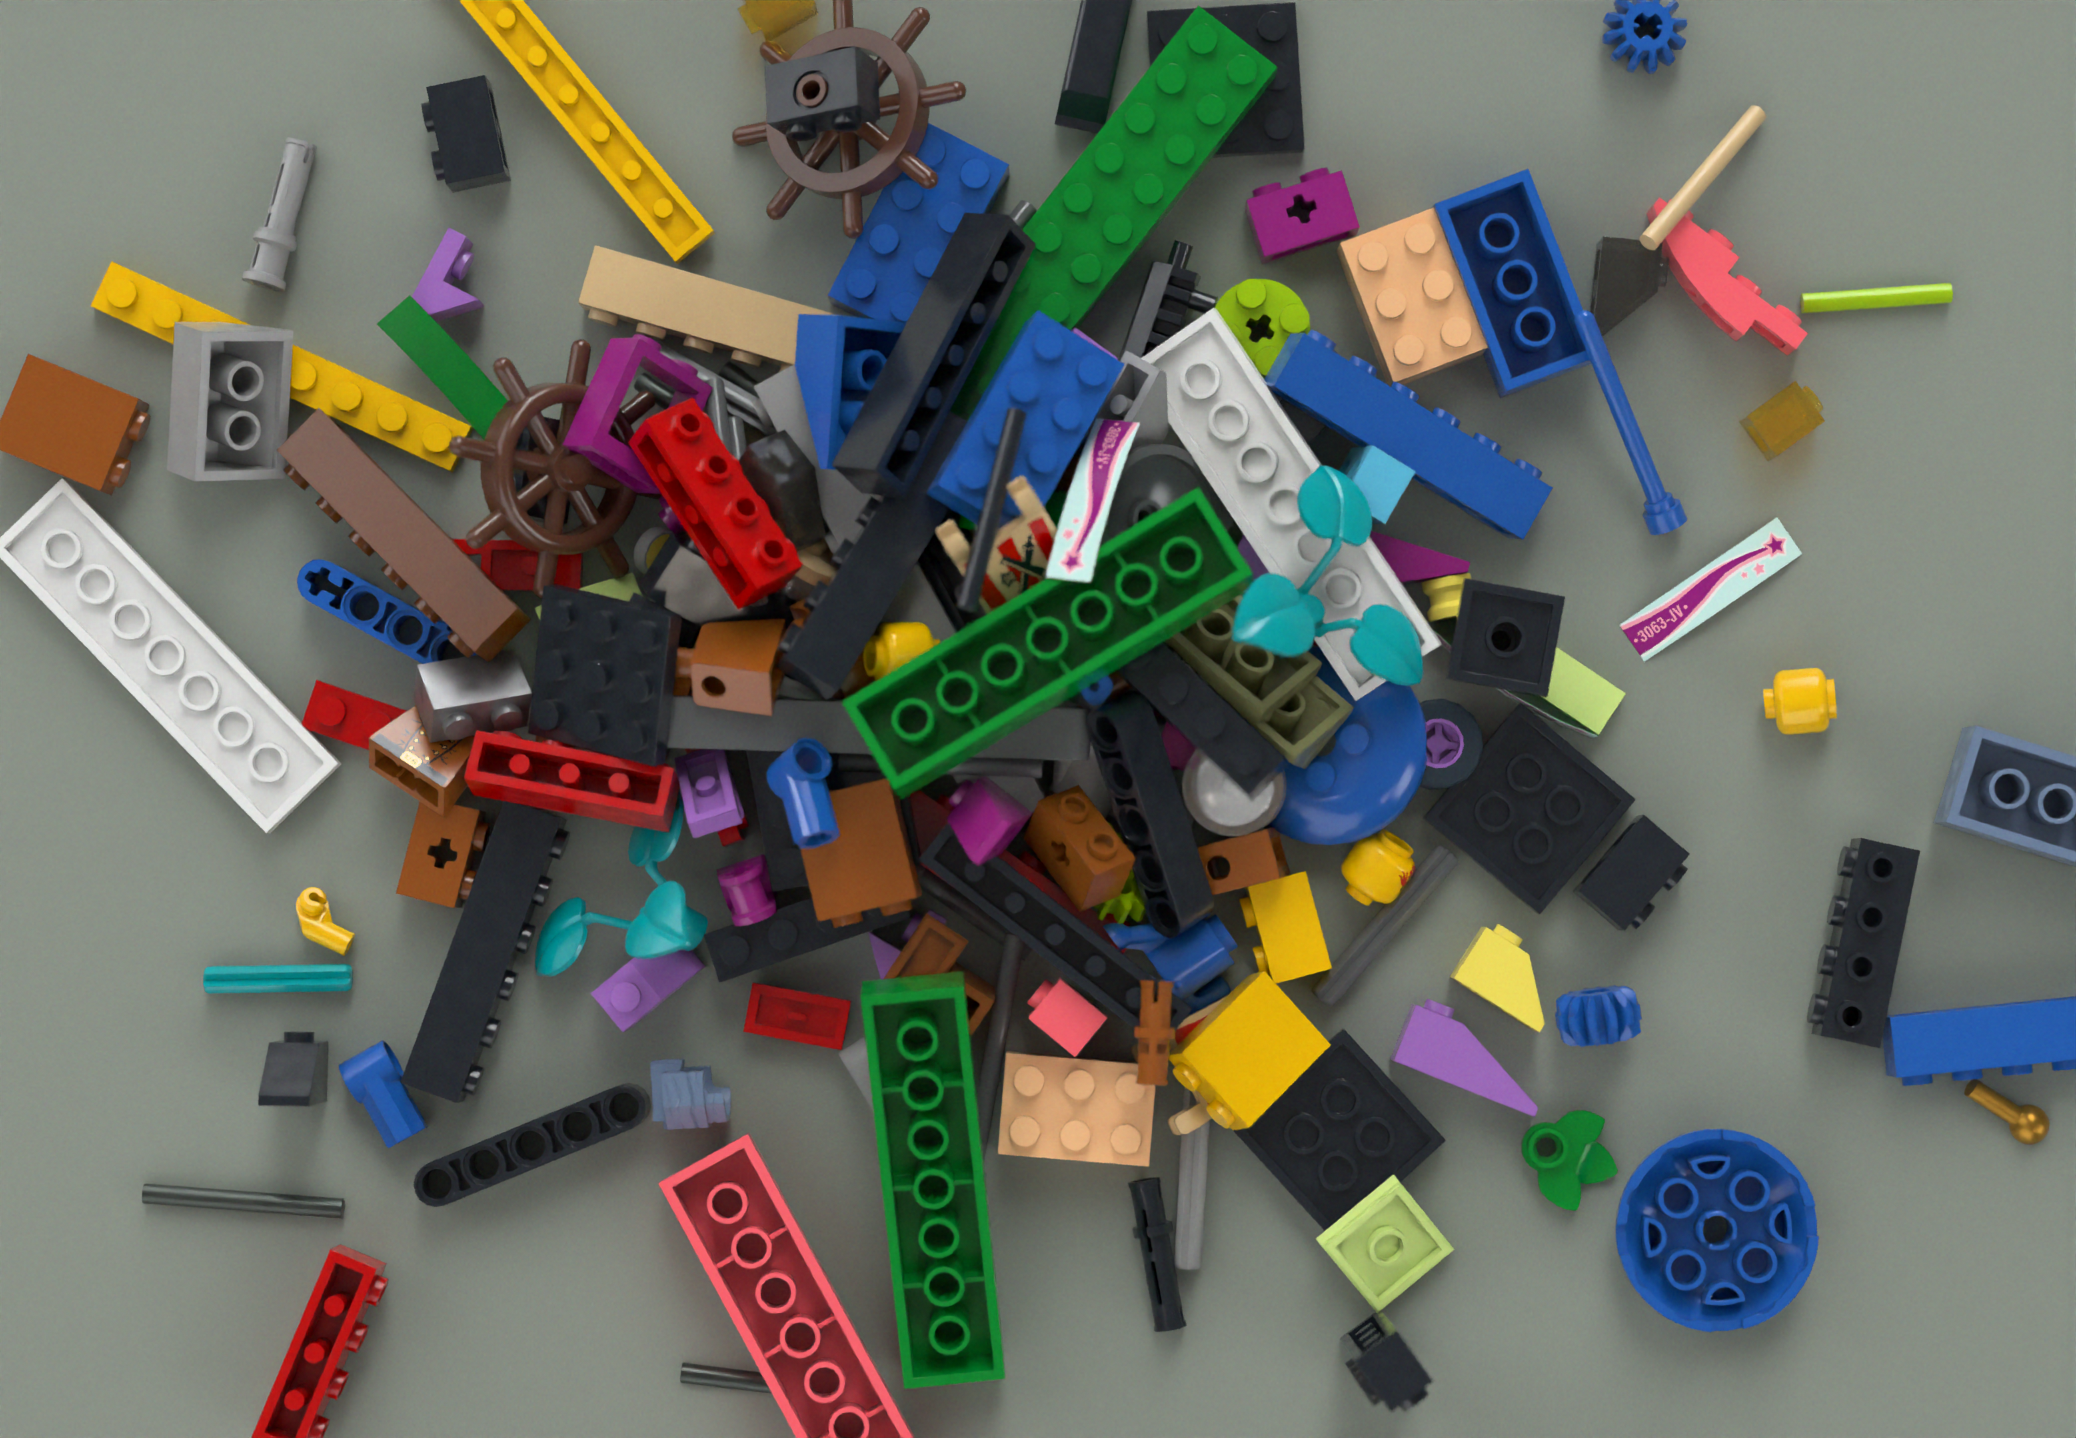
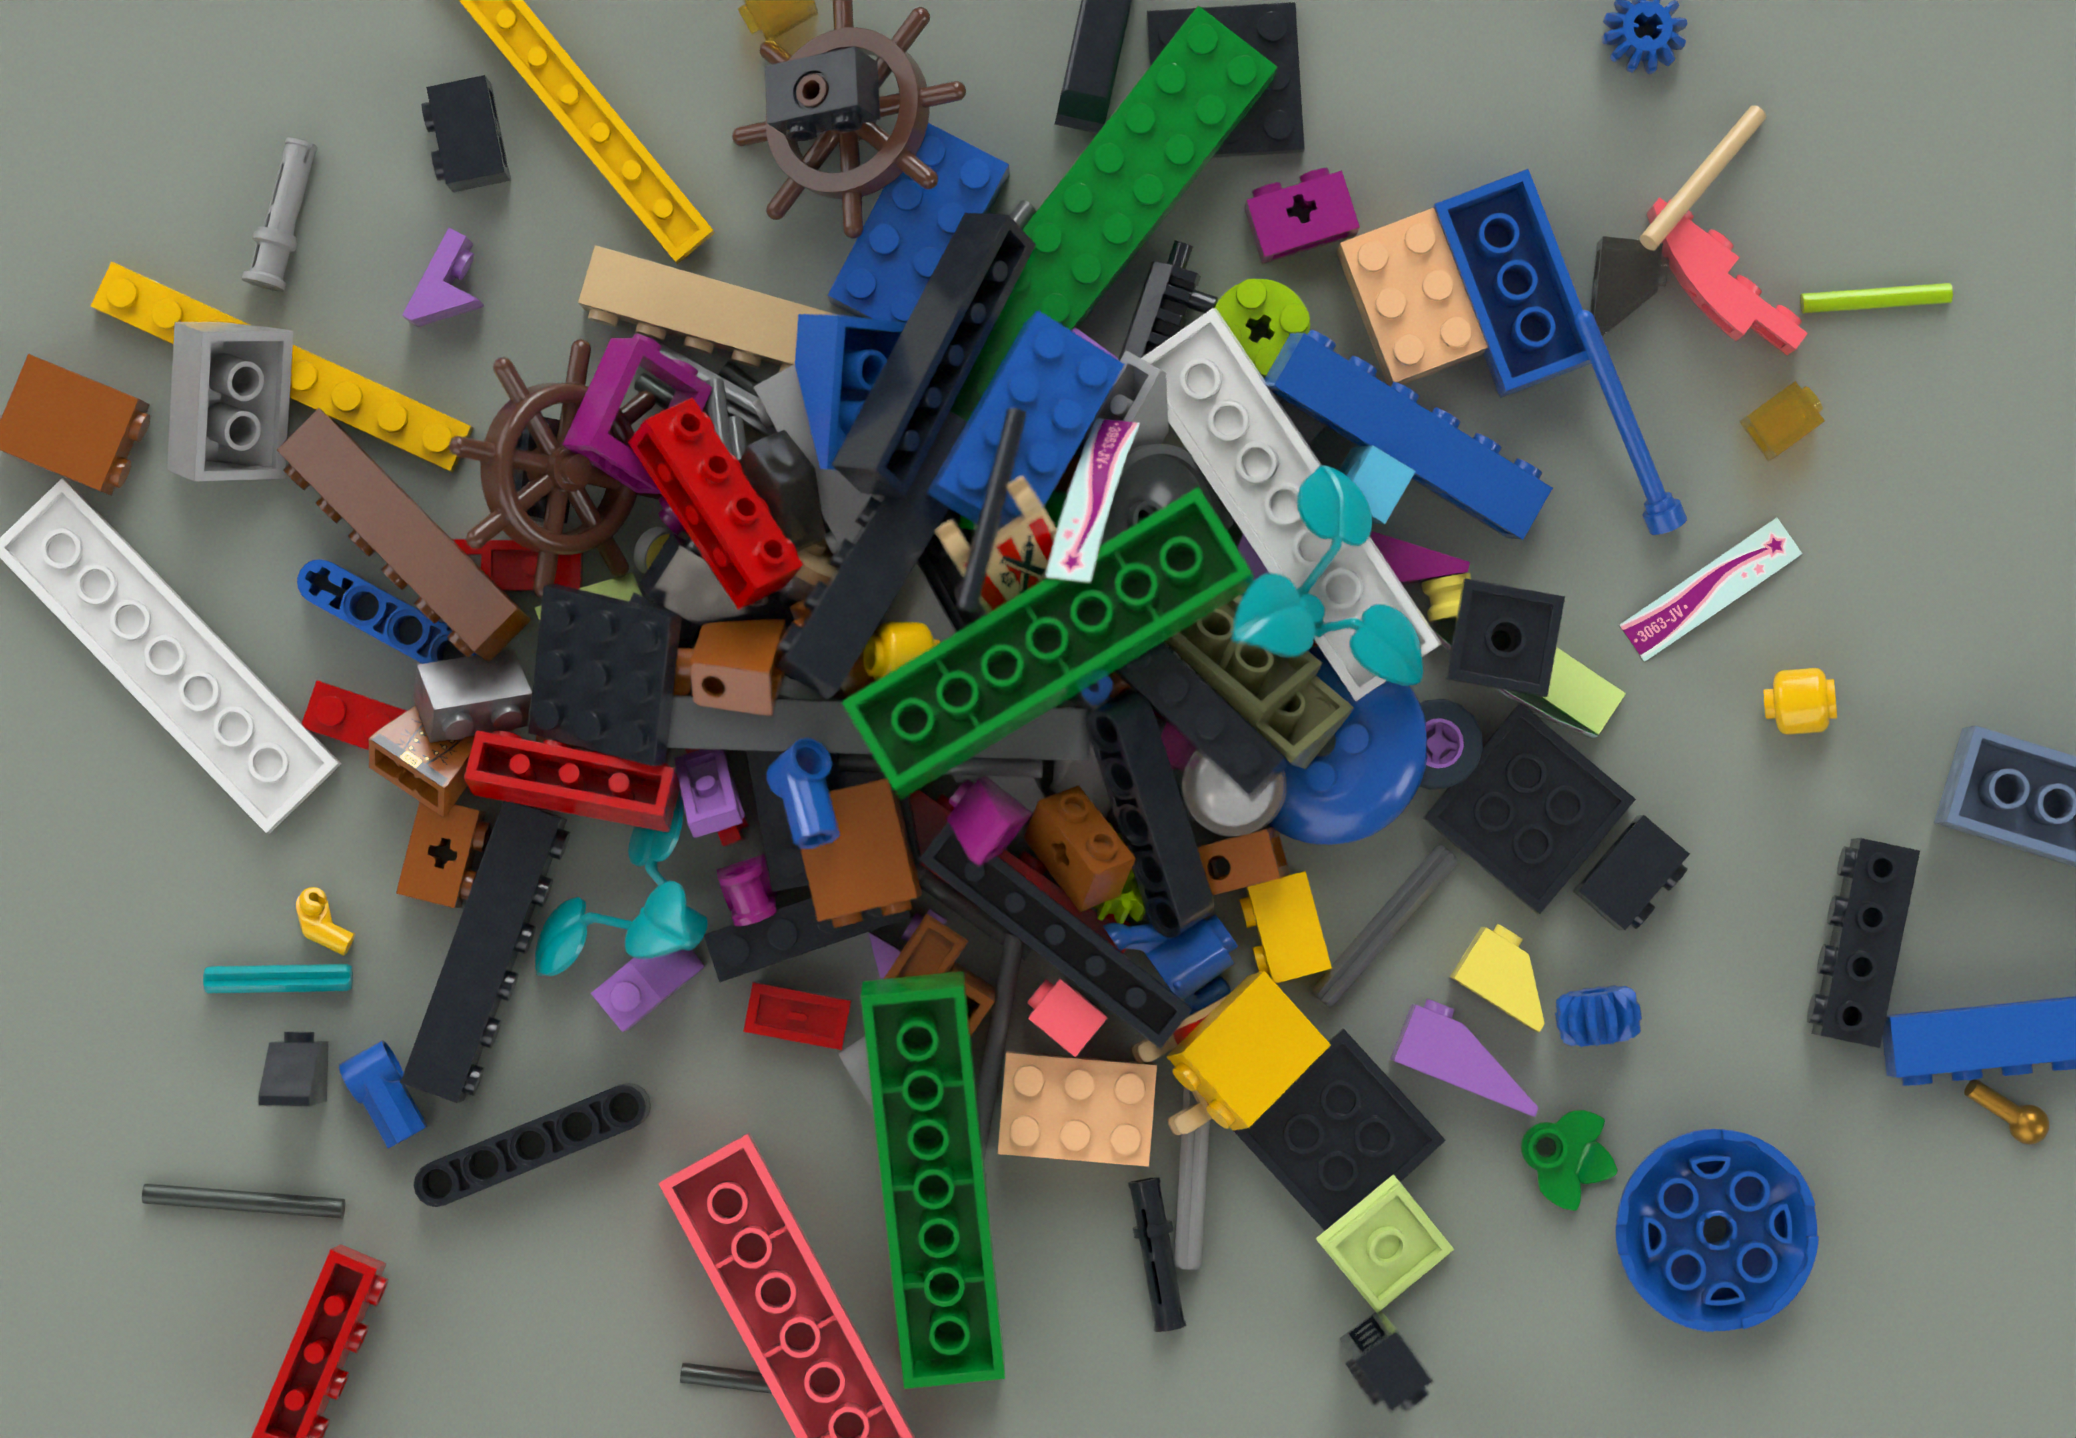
green sticker [377,295,508,440] -> none
sand blue hair [650,1059,731,1130] -> none
dark orange pin [1134,980,1175,1085] -> none
yellow head [1341,829,1416,906] -> none

